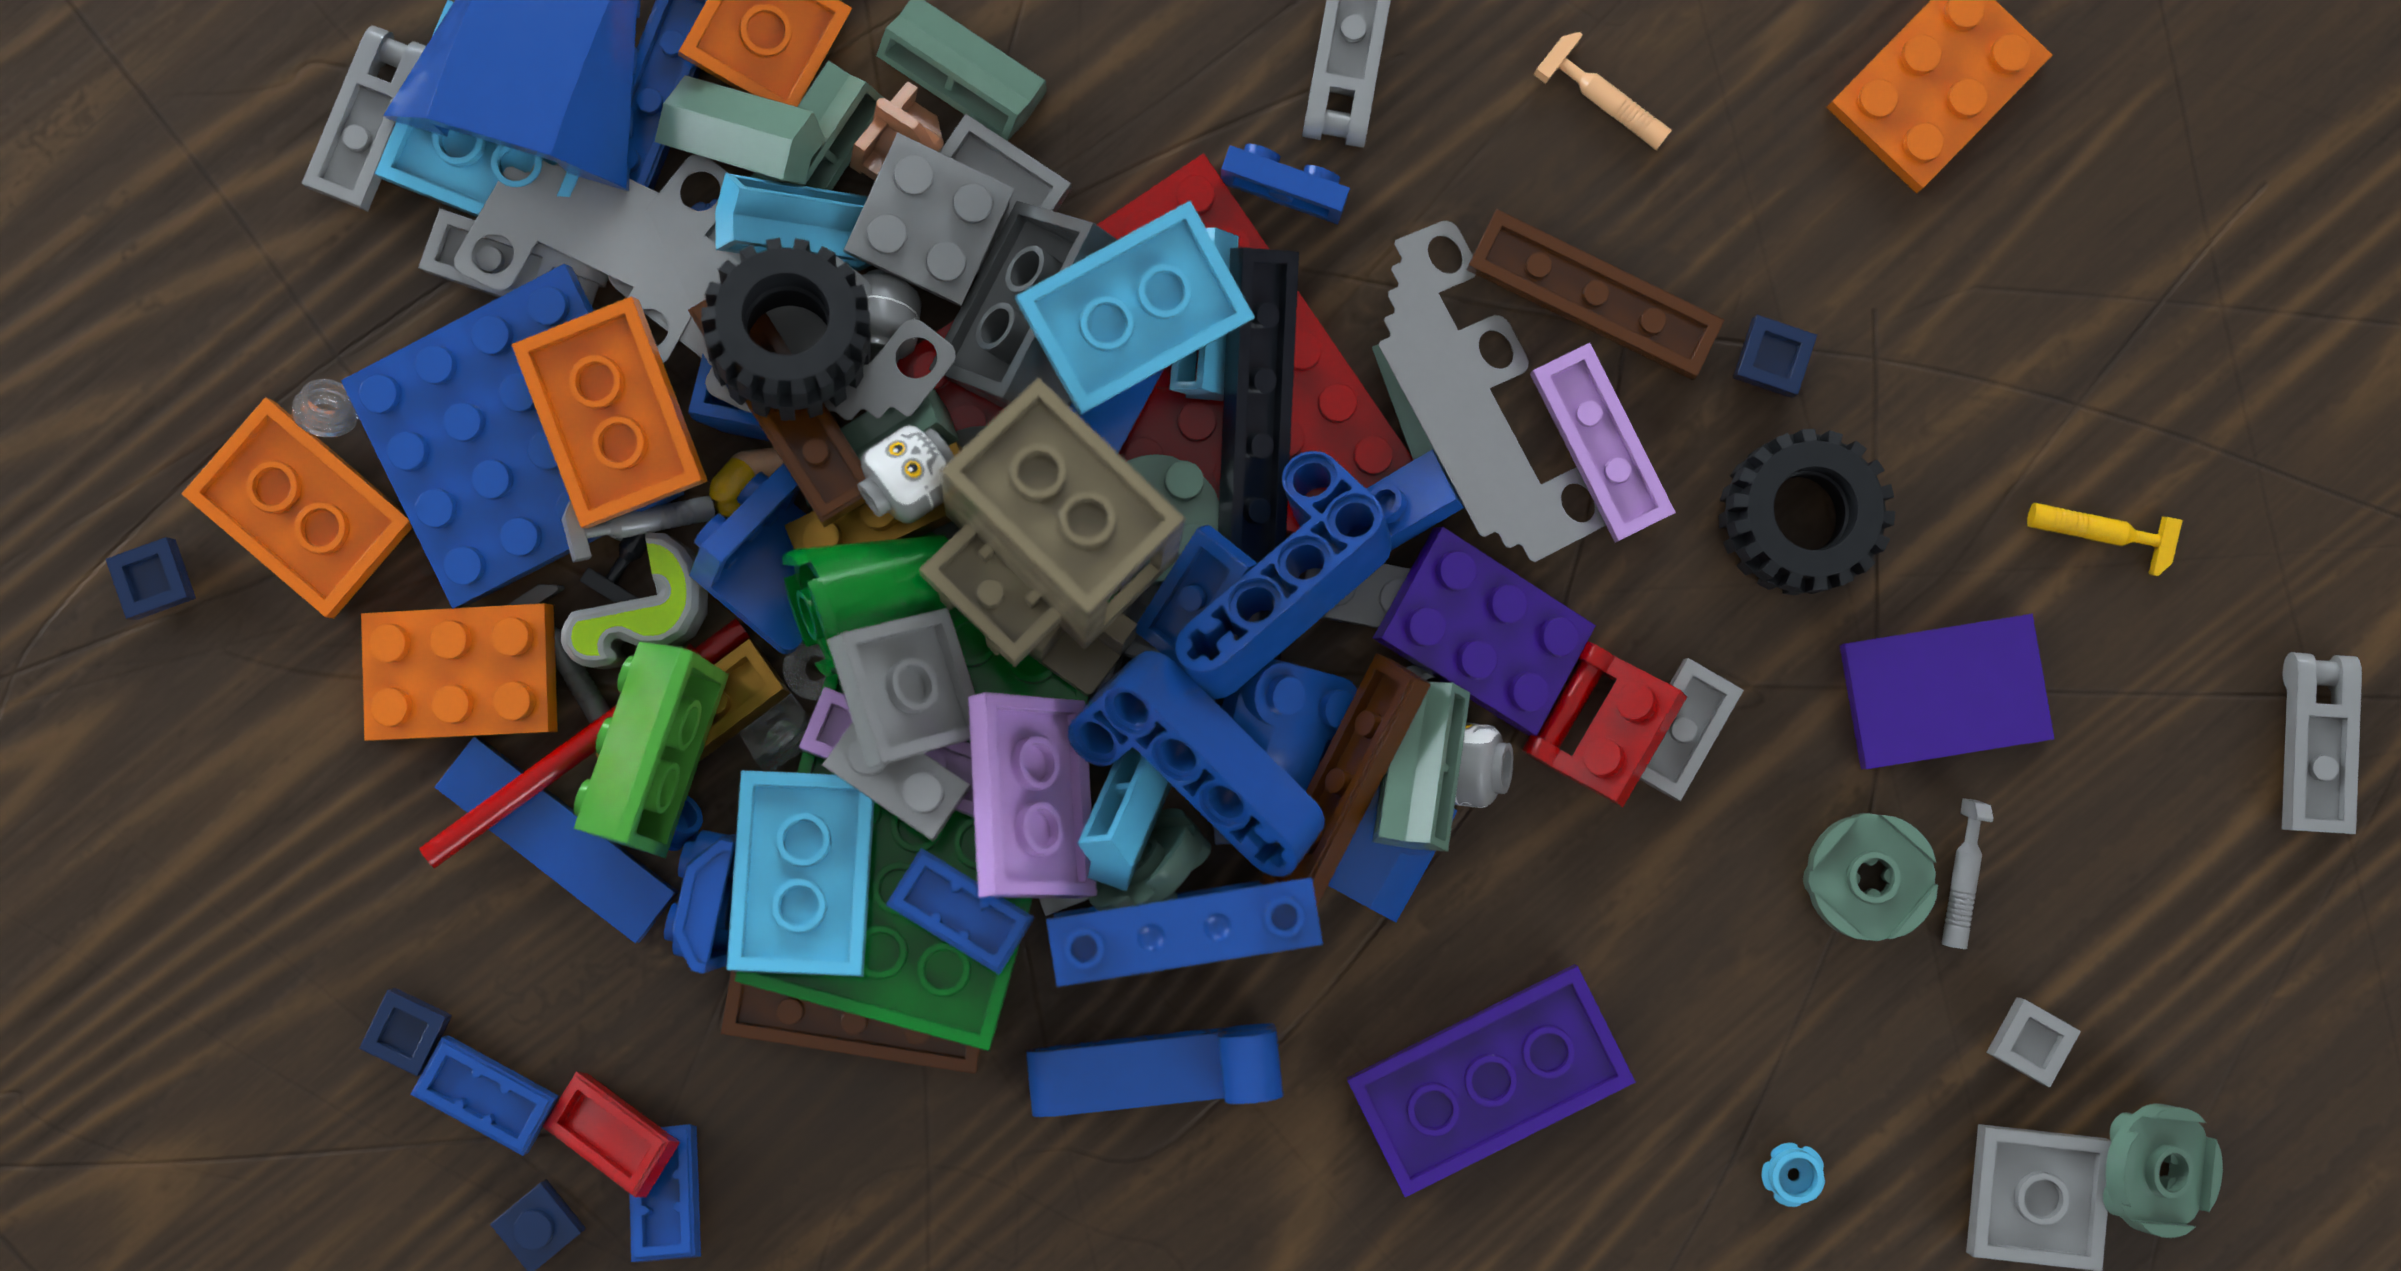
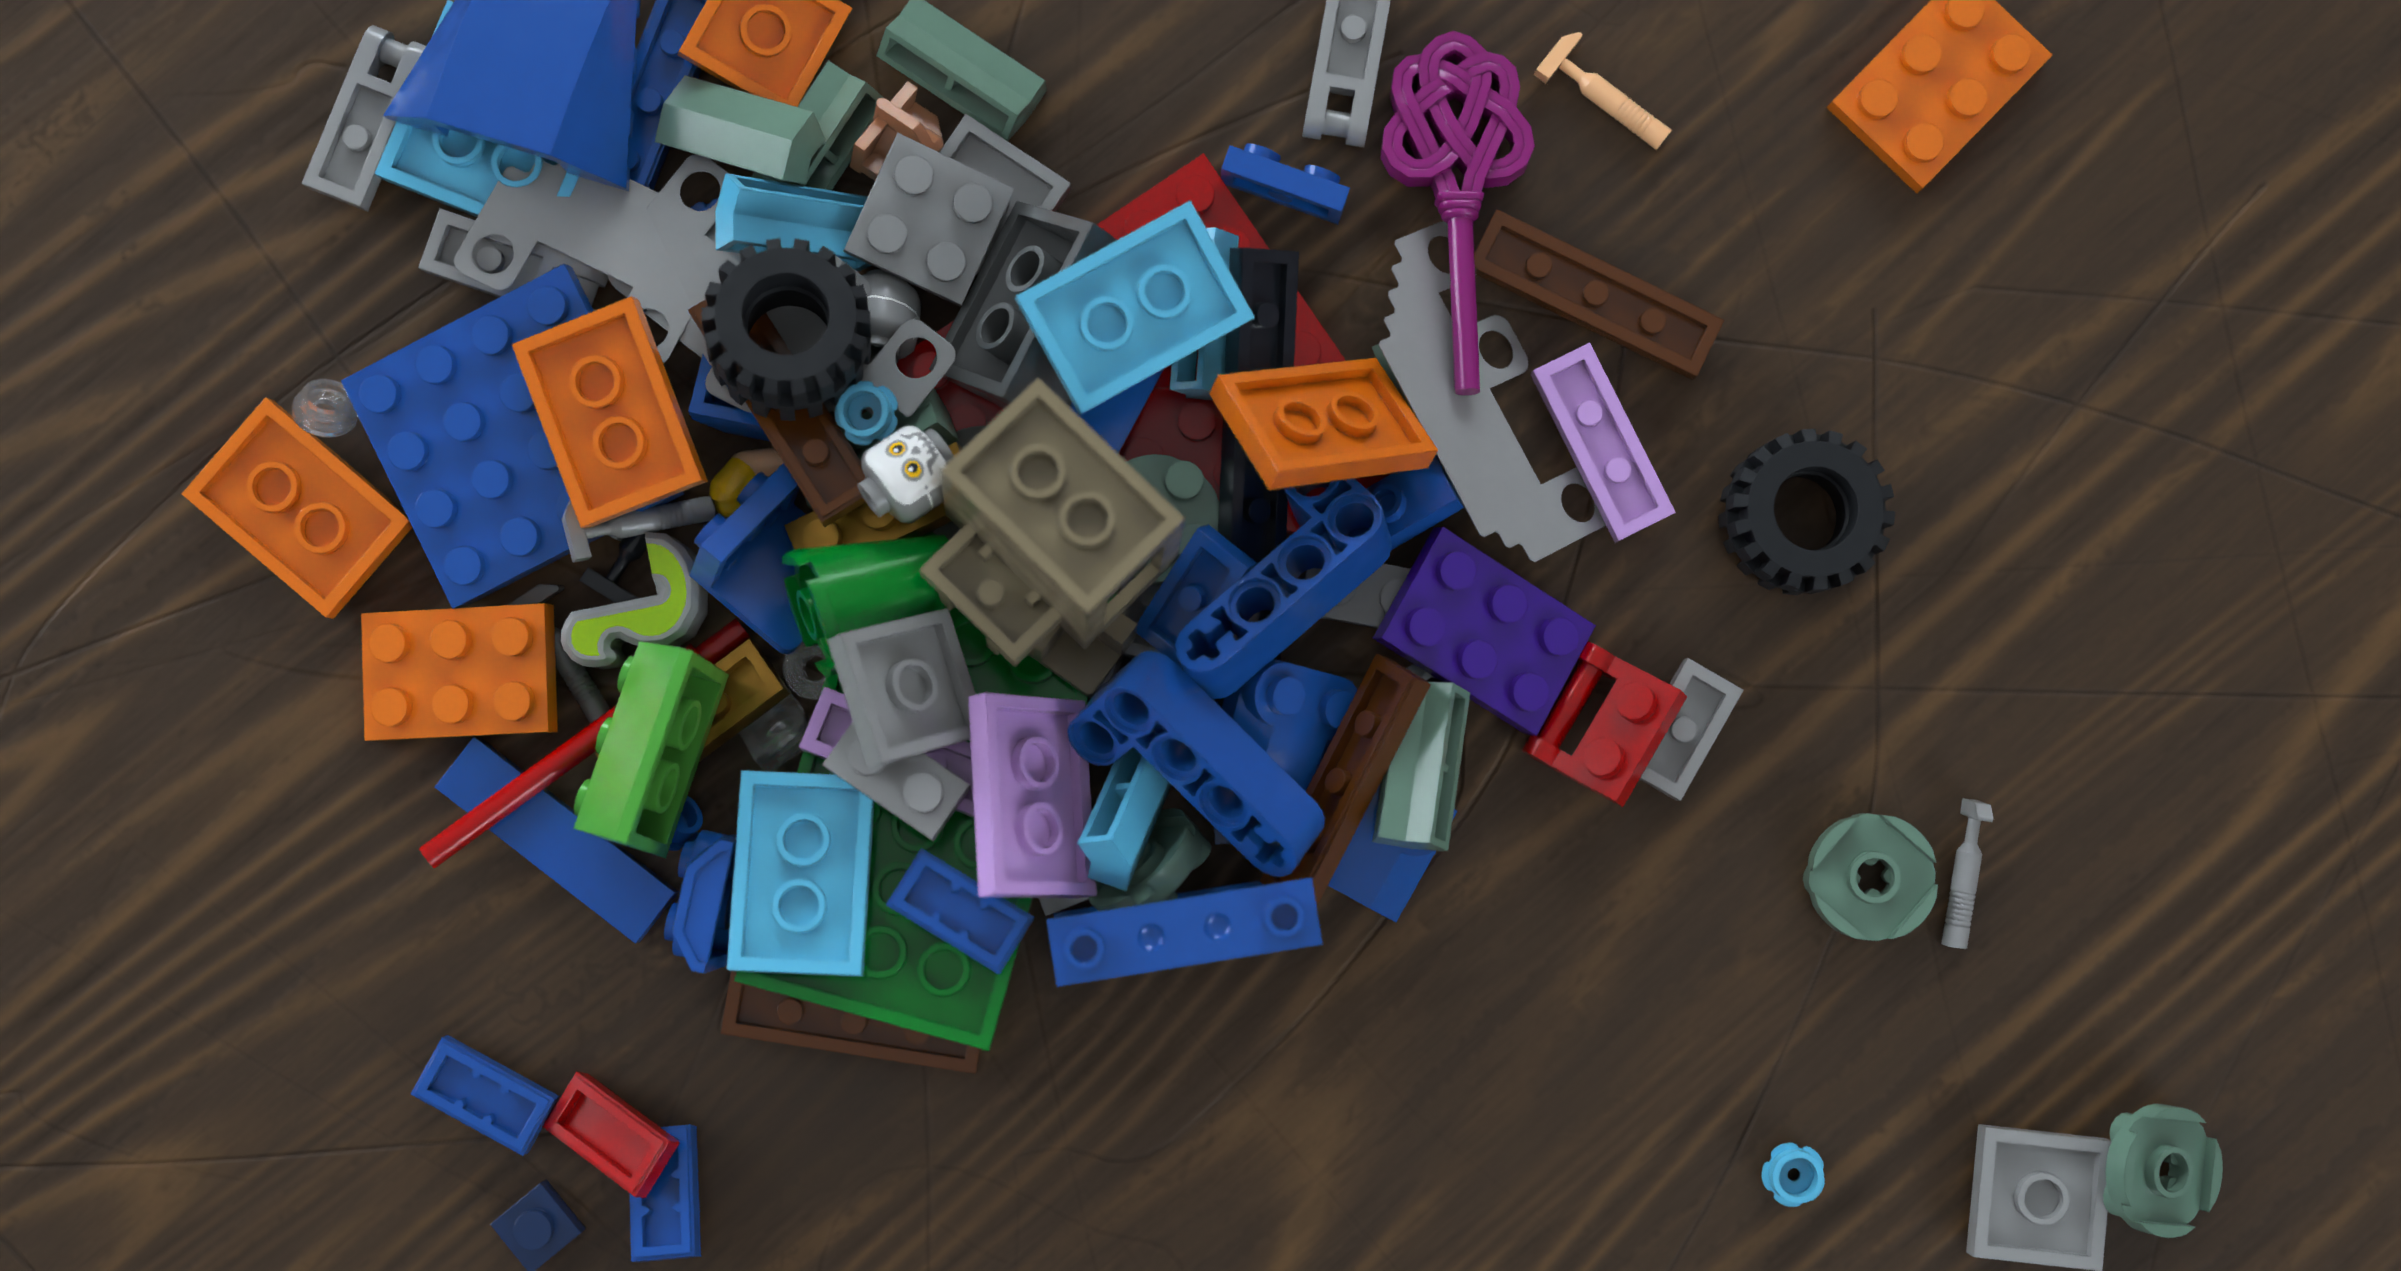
dark blue plate [106,537,196,620] -> none
dark blue plate [359,988,452,1076] -> none
blue beam [1025,1023,1284,1117] -> none
dark purple plate [1346,964,1636,1197] -> none
light grey head [1455,723,1513,808] -> none
dark blue plate [1733,315,1817,398] -> none
dark purple tile [1840,614,2055,769] -> none
light grey plate [1986,997,2081,1087] -> none
yellow piece [2027,502,2183,576] -> none
light grey plate [2282,652,2362,834] -> none
none -> medium azure plate [835,381,898,446]
none -> orange plate [1209,358,1438,490]
none -> magenta piece [1380,31,1535,396]

